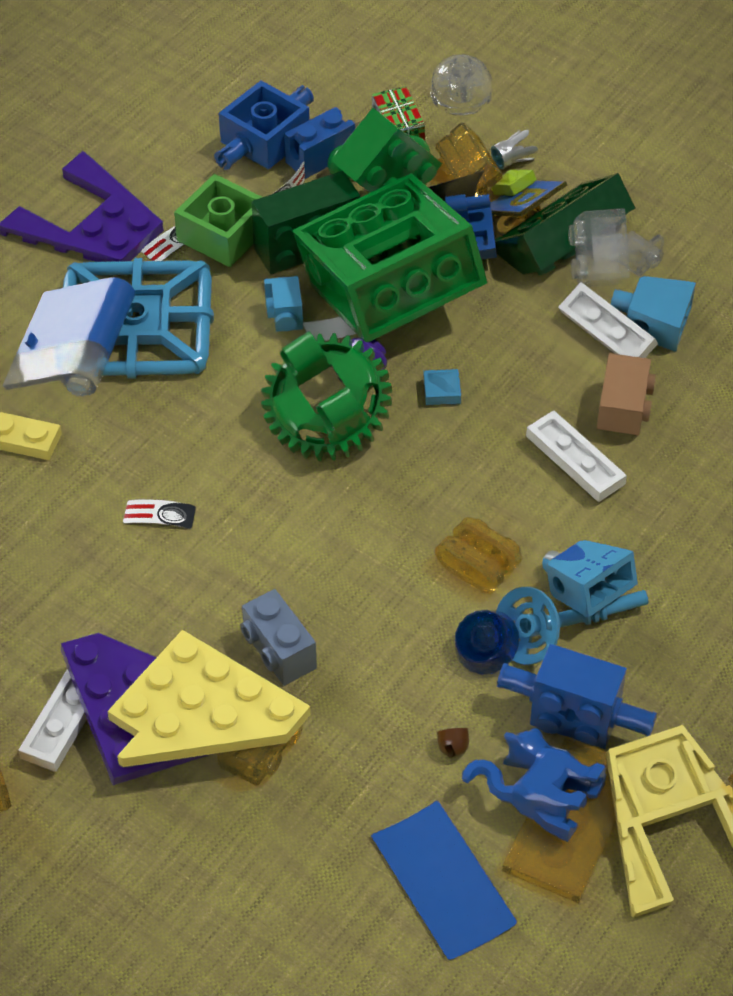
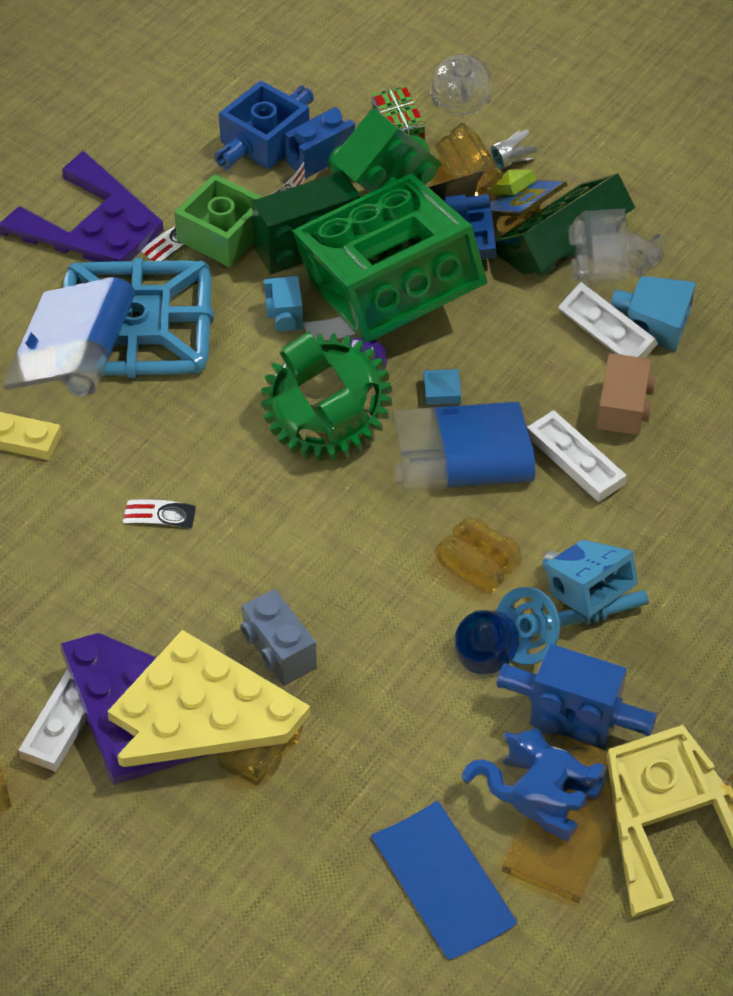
reddish brown hinge [437,728,470,758] -> none
none -> blue door [393,401,535,491]

